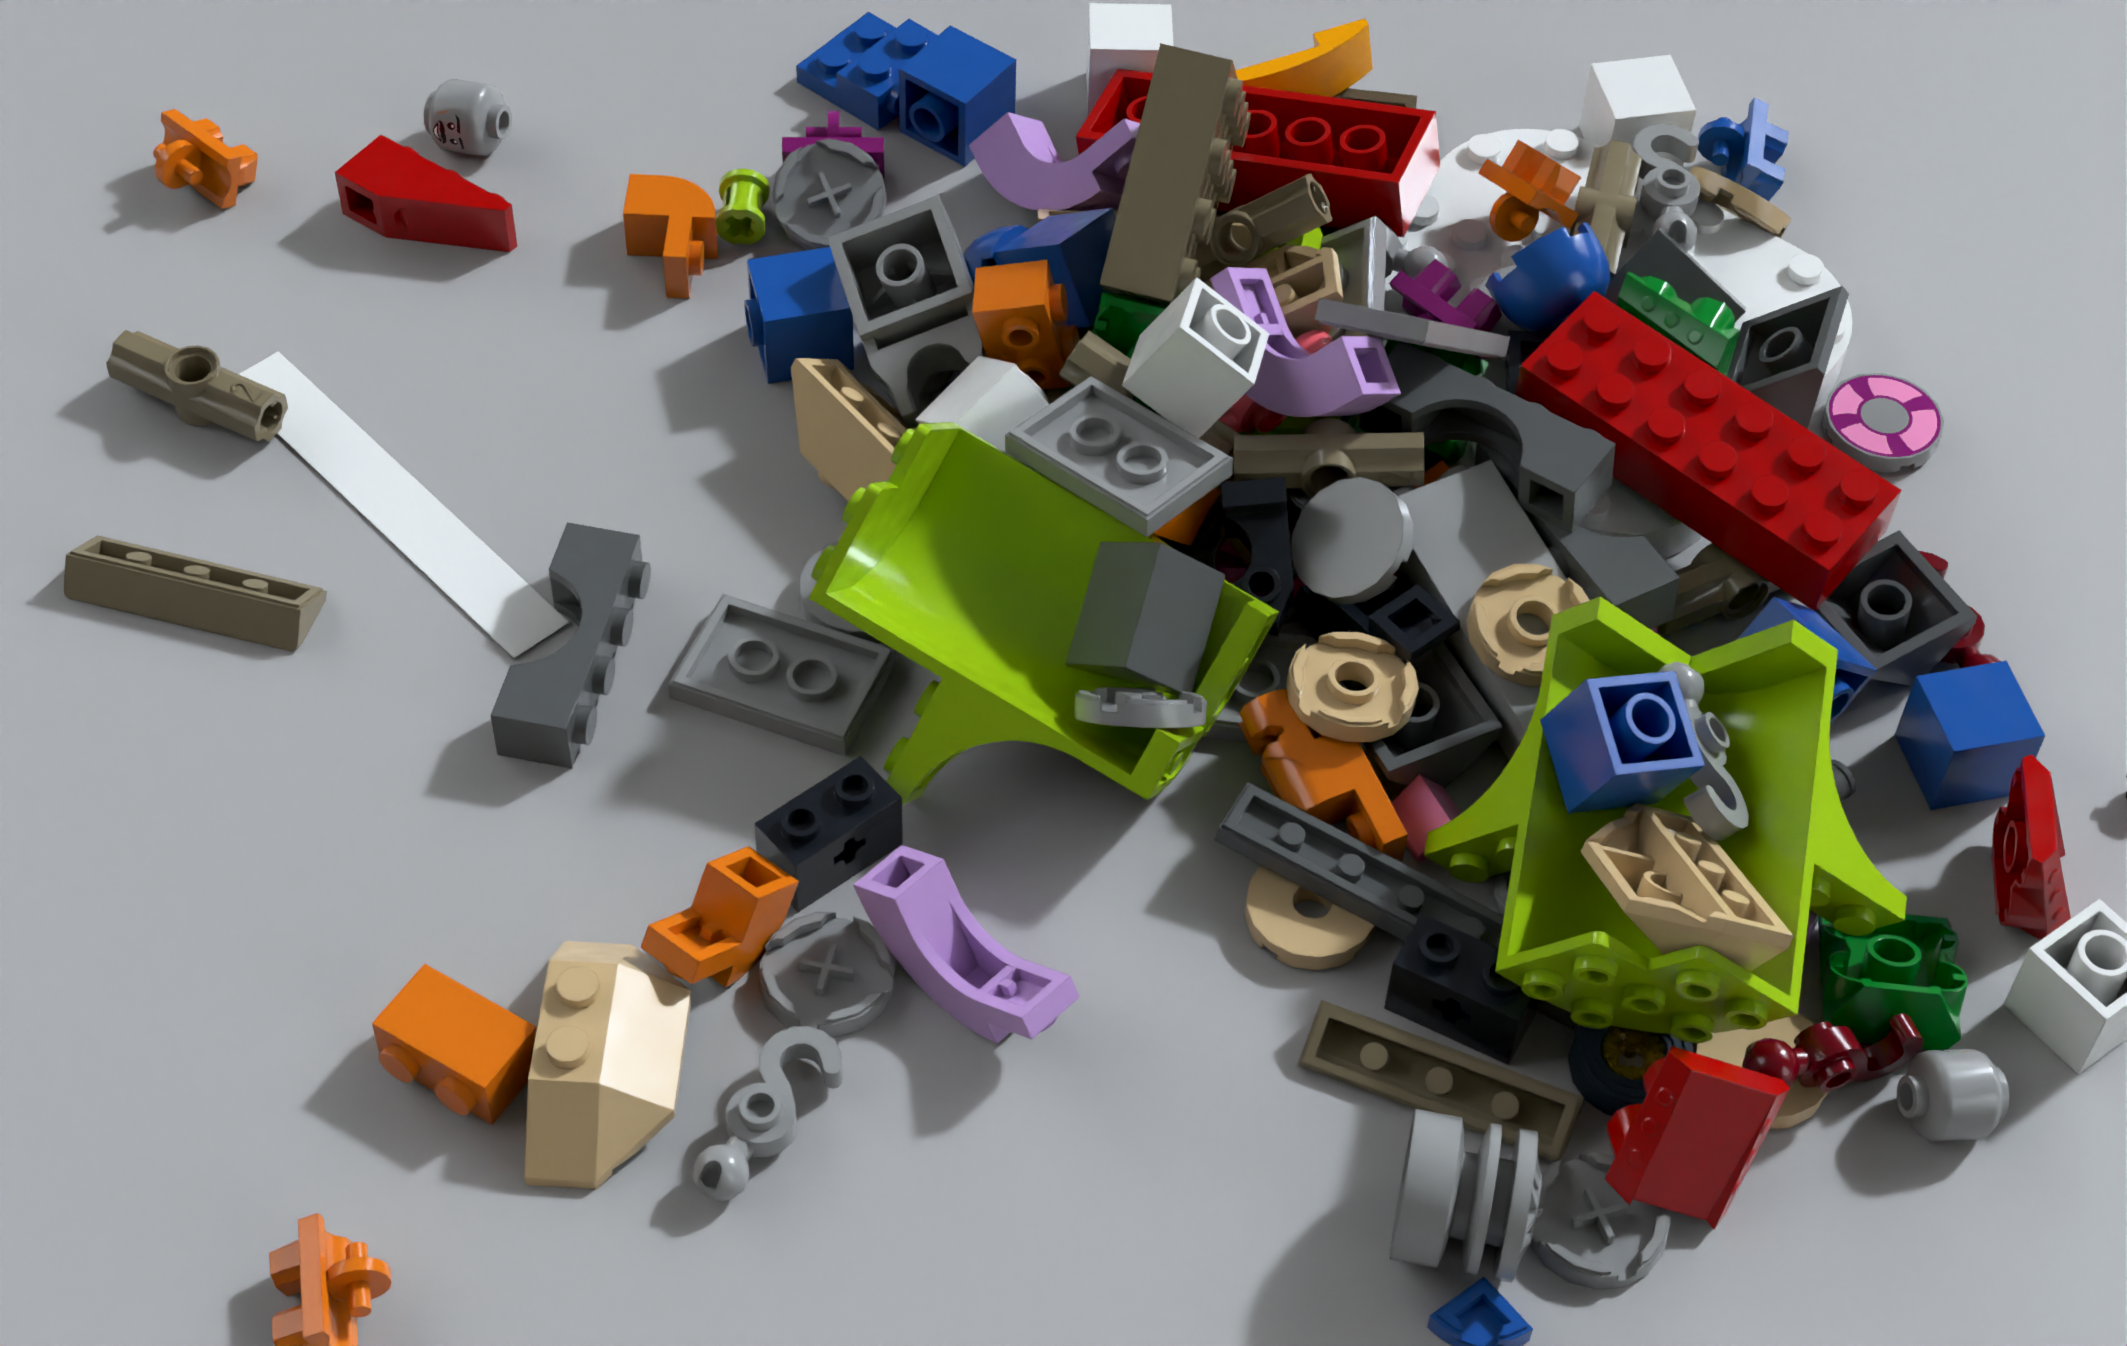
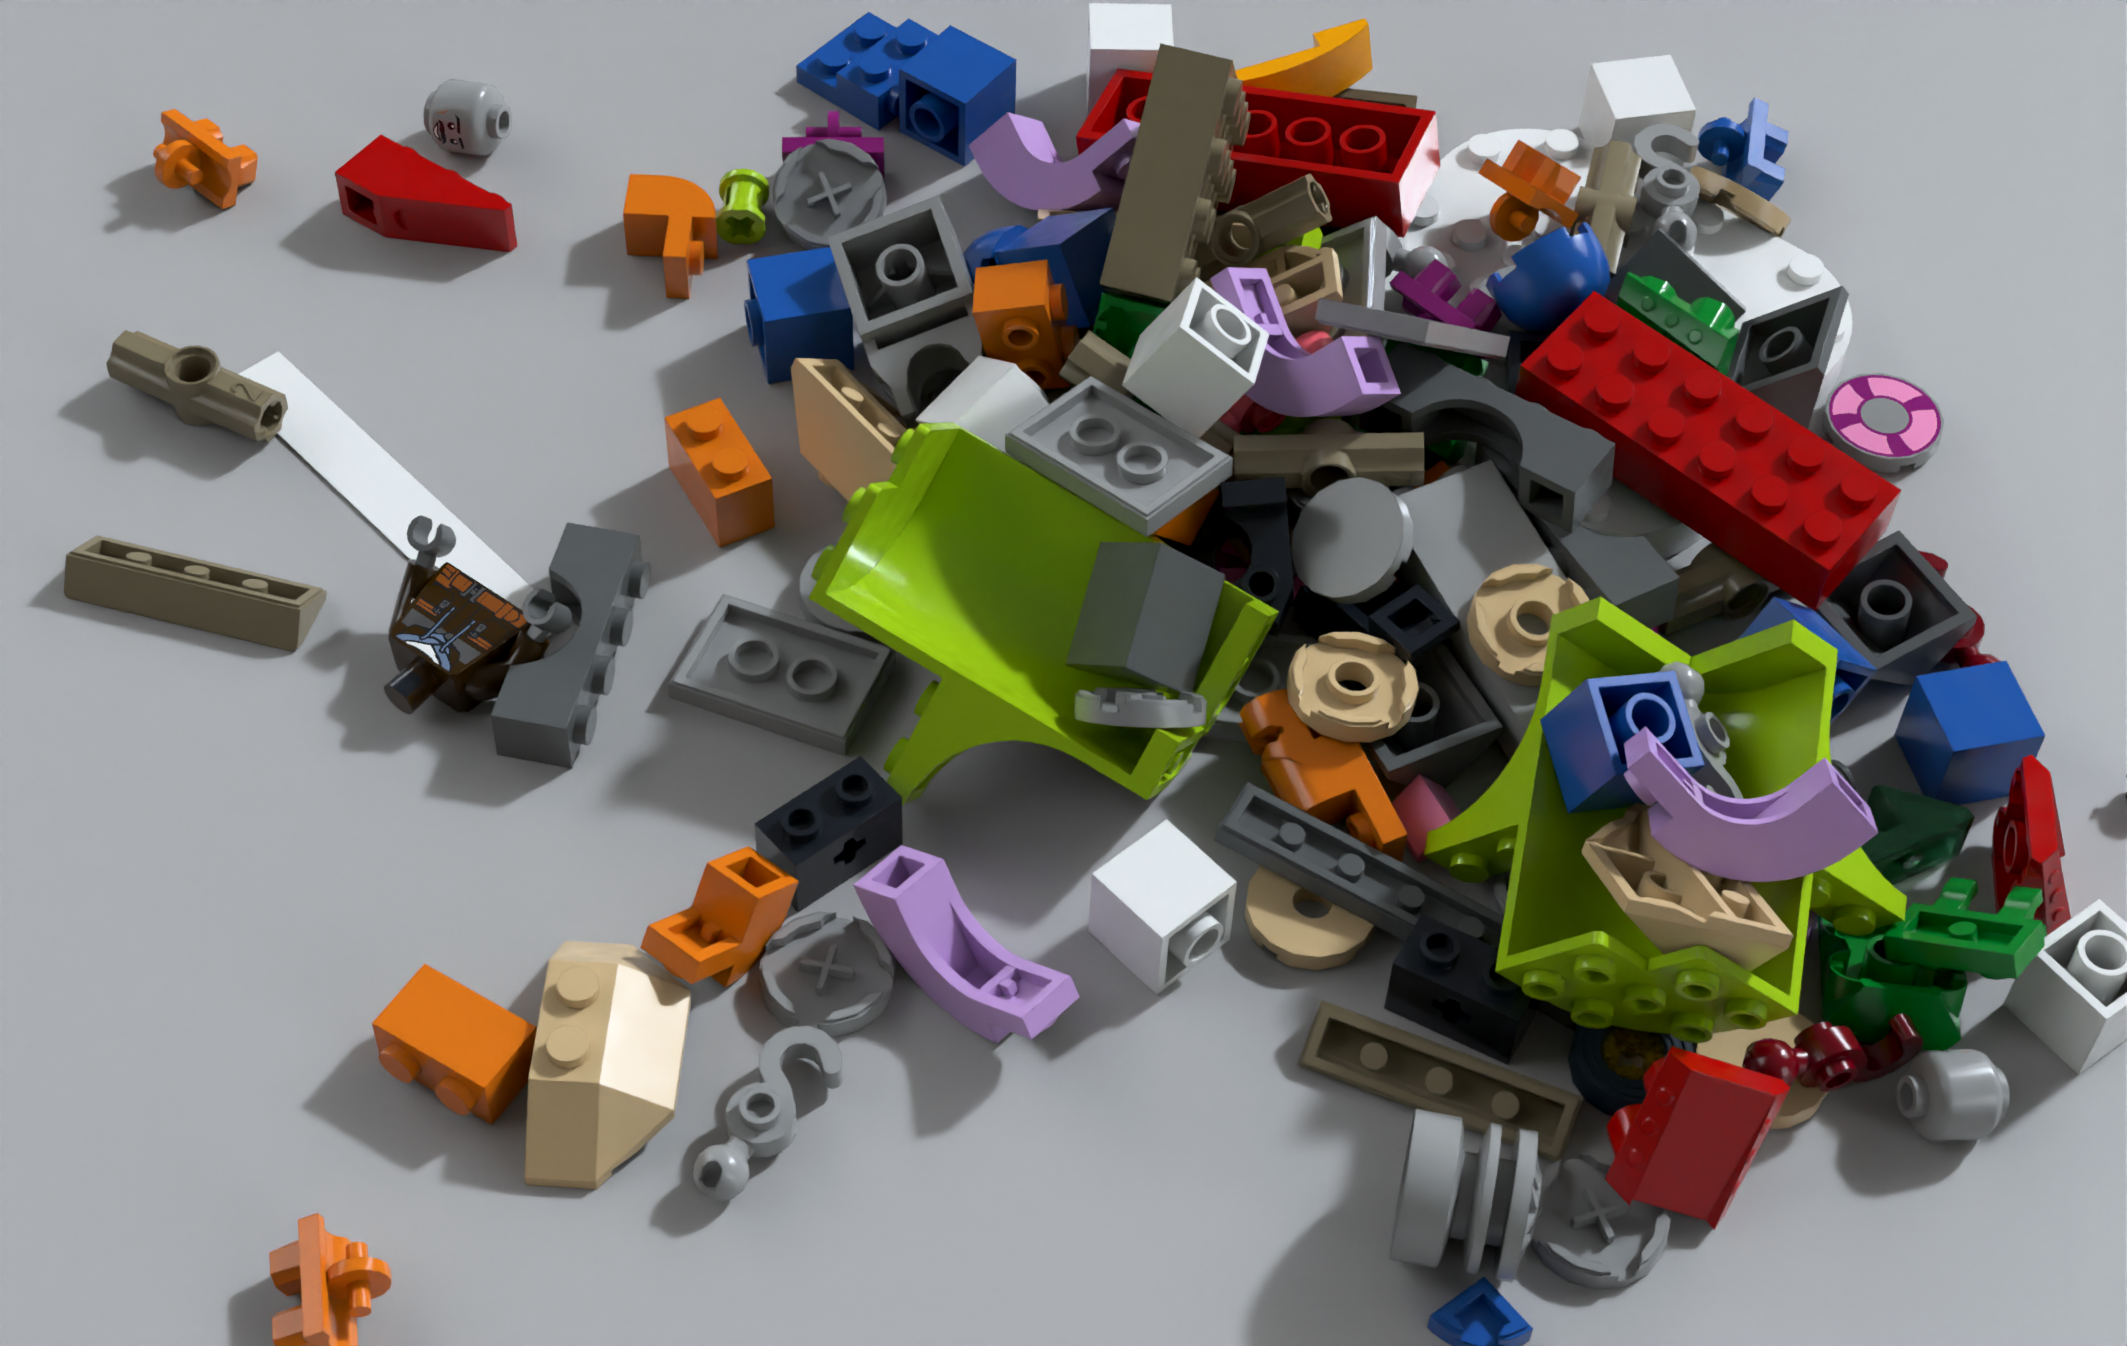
none -> torso [384,515,572,714]
none -> orange brick [664,397,775,548]
none -> white head [1088,819,1237,995]
none -> lavender arch [1624,726,1878,882]
none -> clear green slope [1861,785,1975,885]
none -> green plate [1884,877,2047,980]

